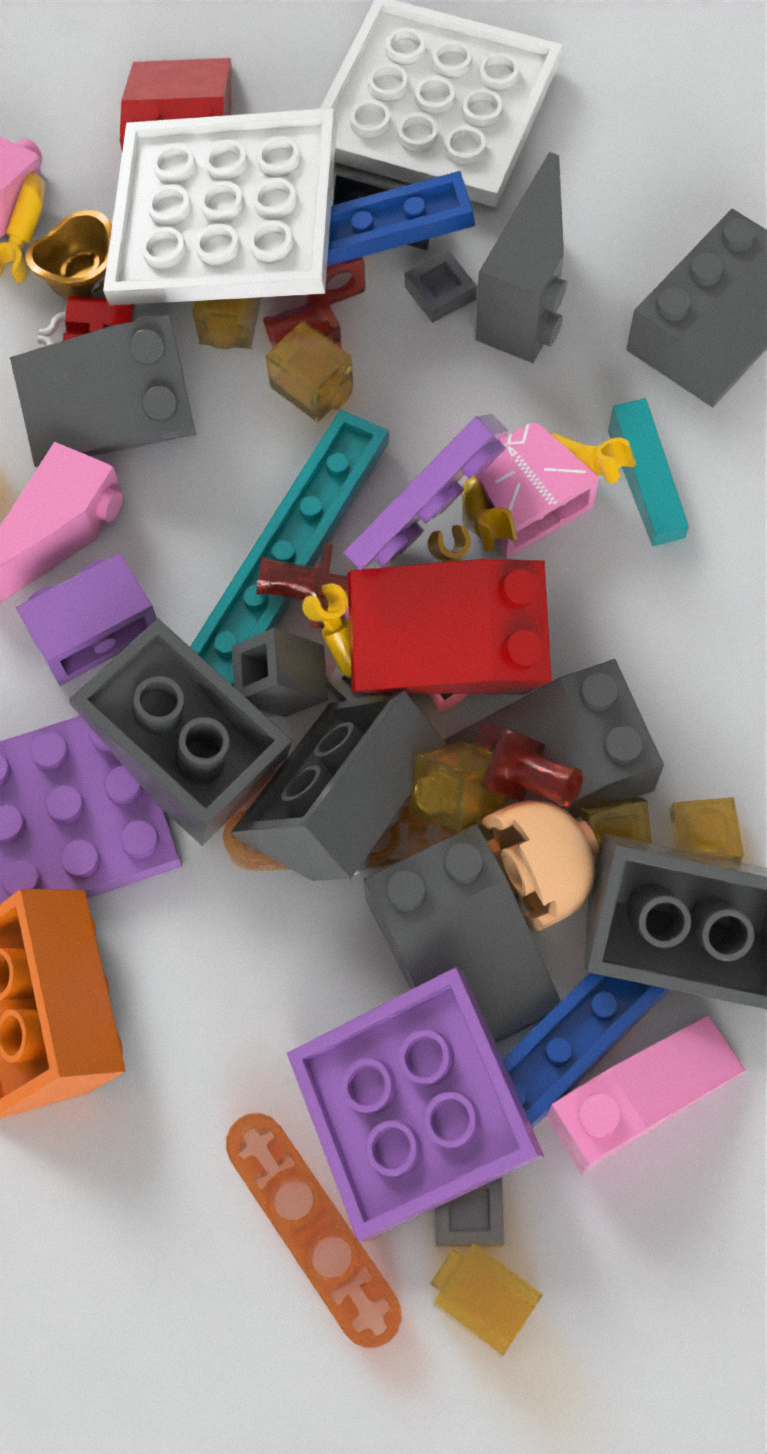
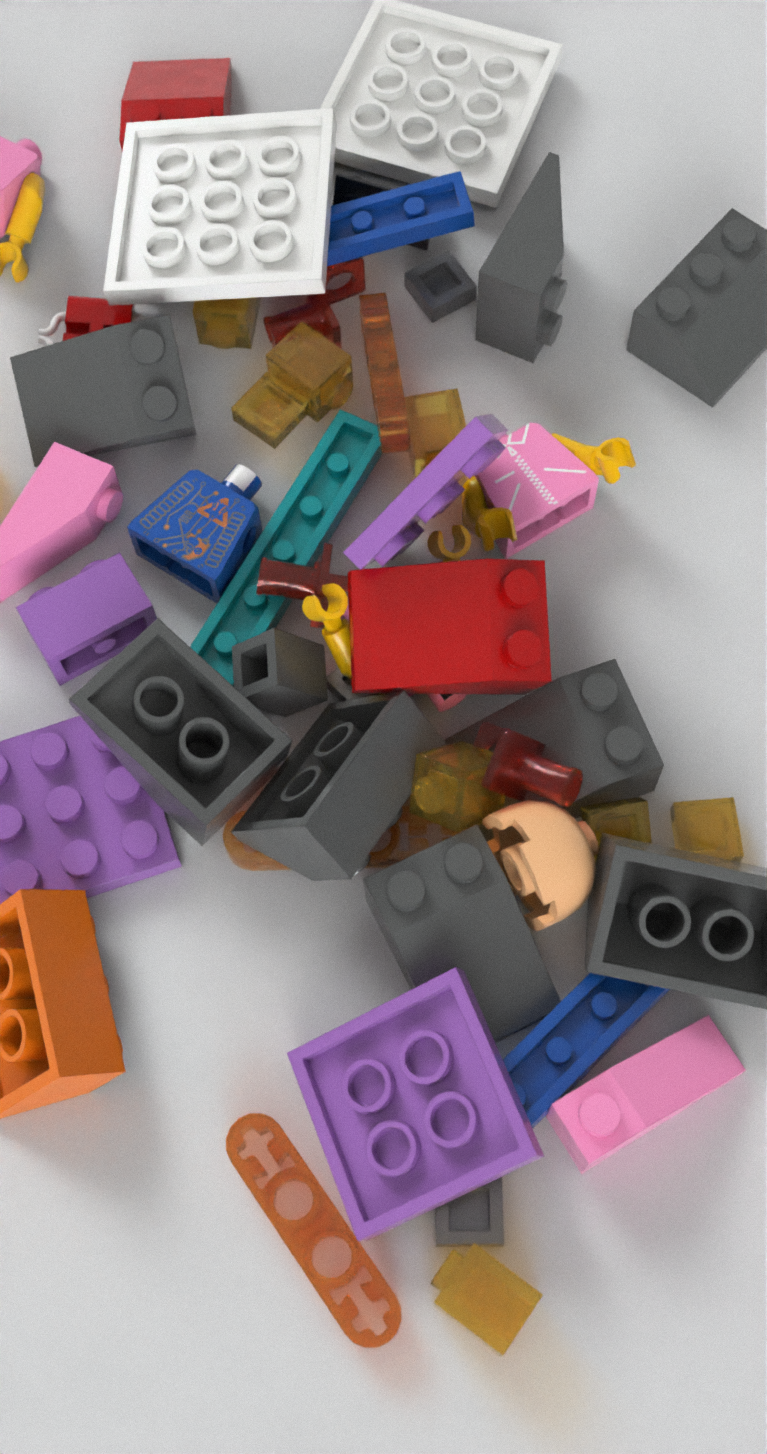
pearl gold helmet [25,210,112,299] -> none
teal piece [608,398,689,546] -> none
none -> blue torso [127,464,263,603]
none -> clear yellow plate [231,372,310,449]
none -> clear orange beam [359,292,410,454]
none -> clear yellow brick [403,388,466,479]

